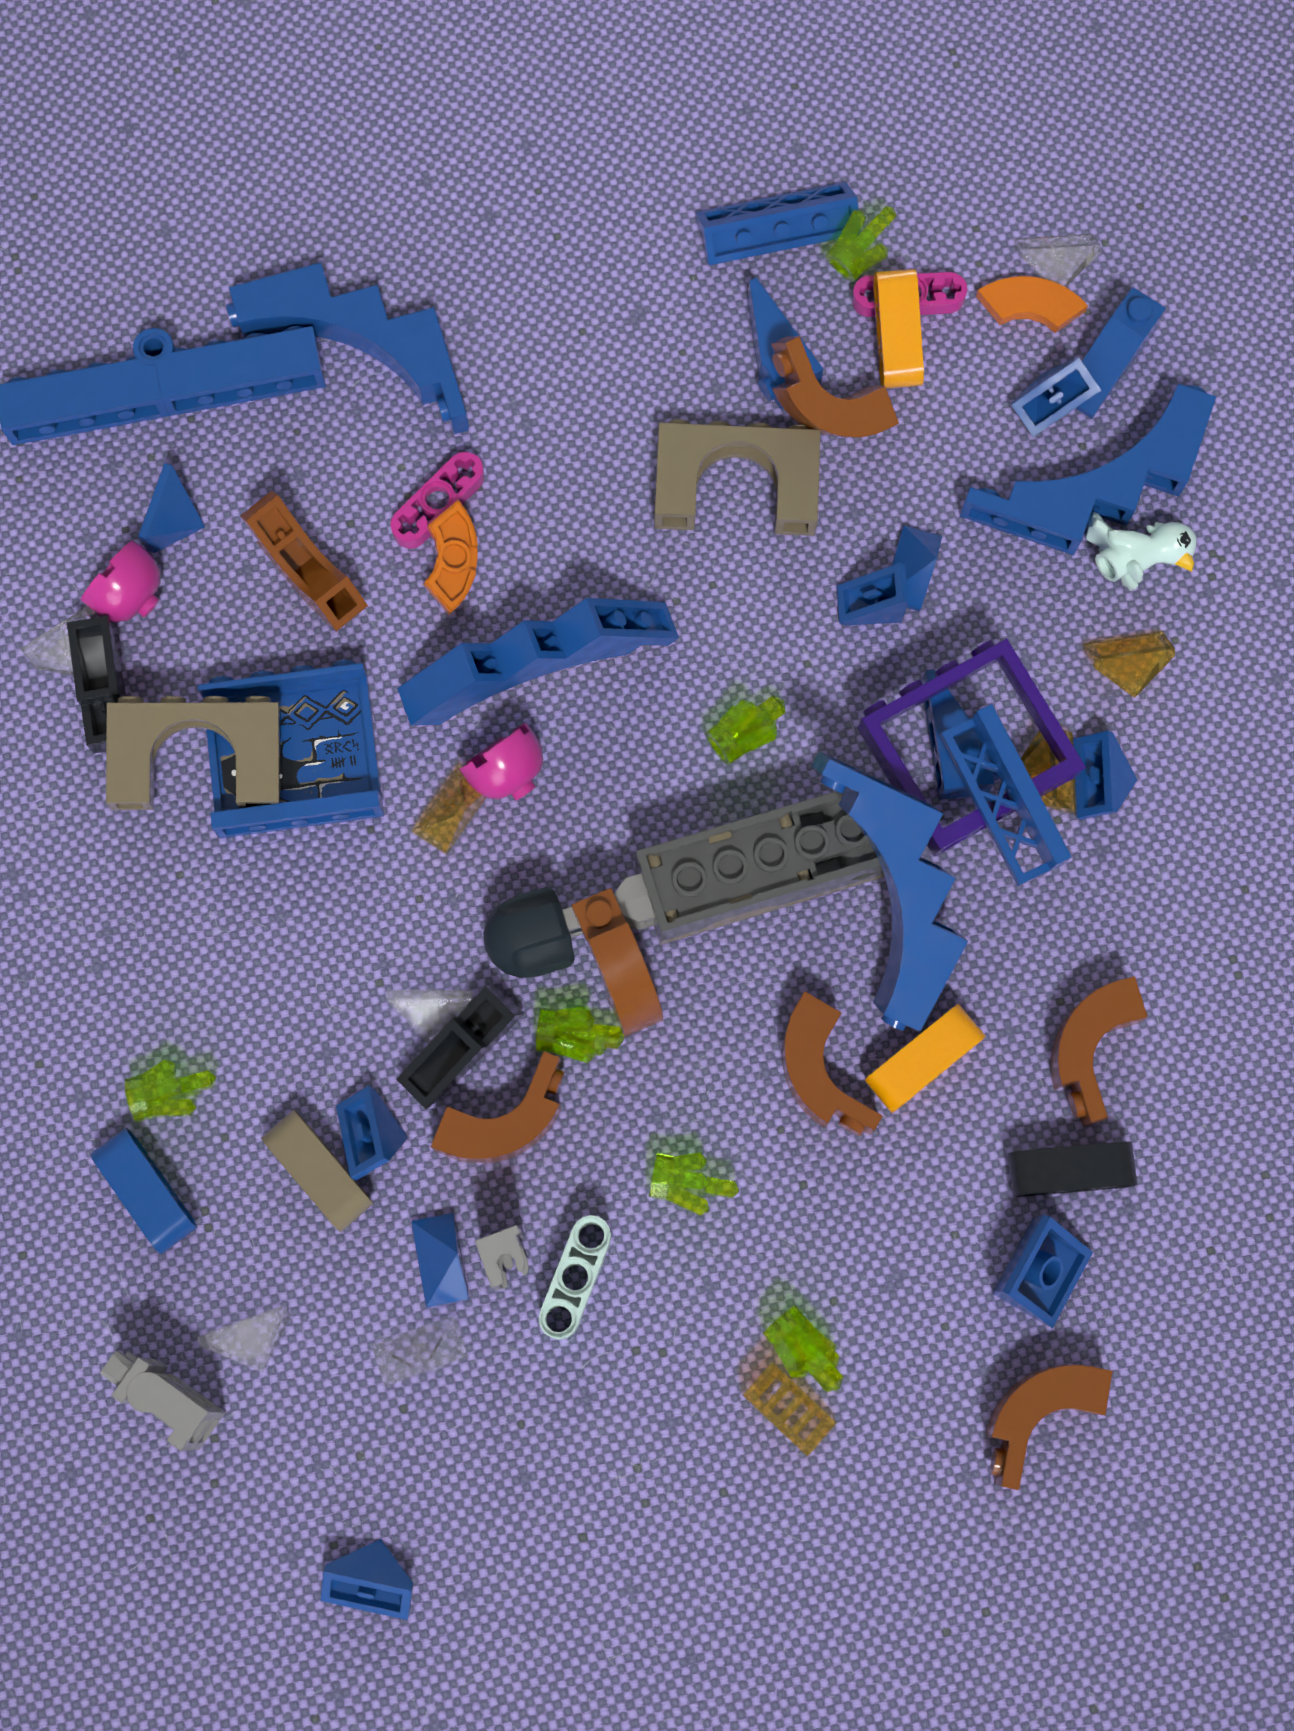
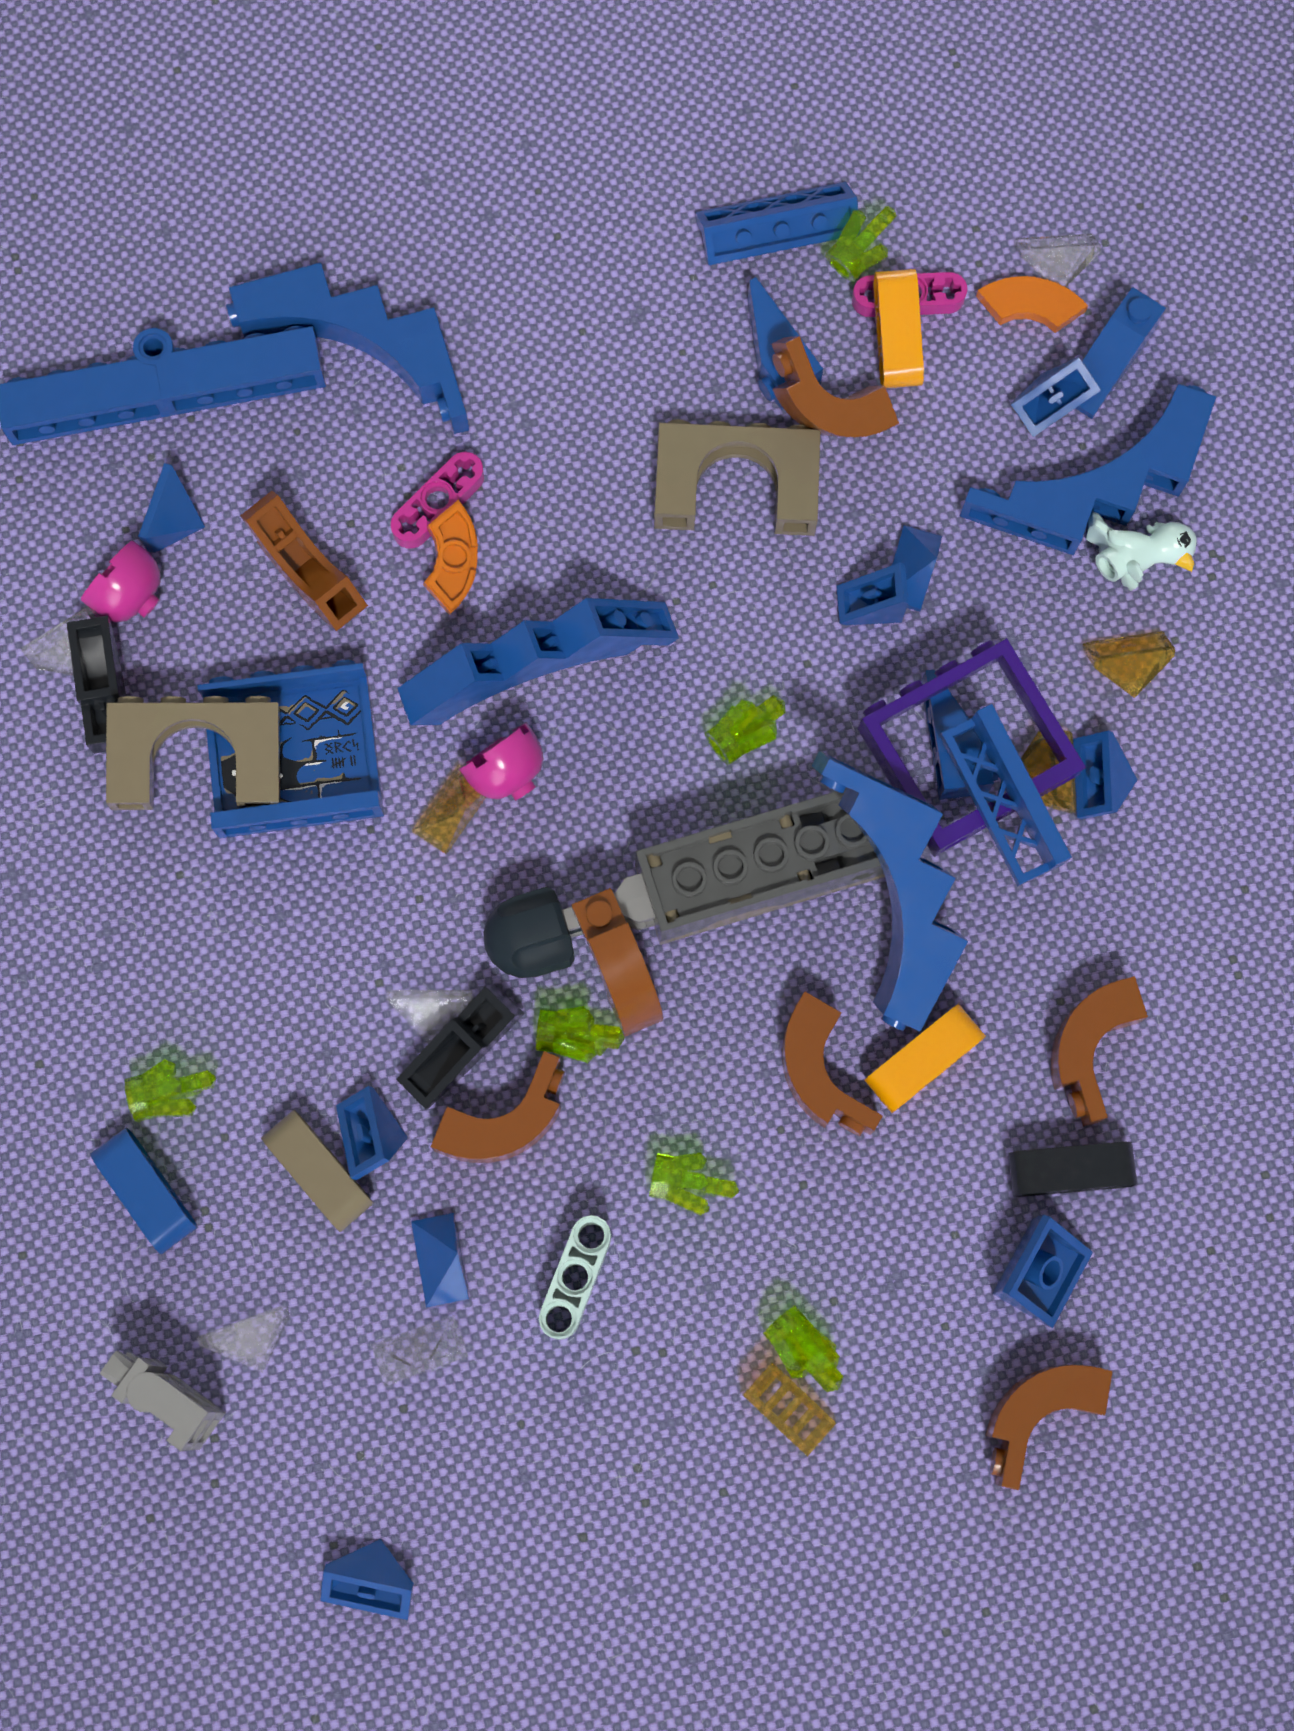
light grey hinge [475,1225,529,1291] -> none

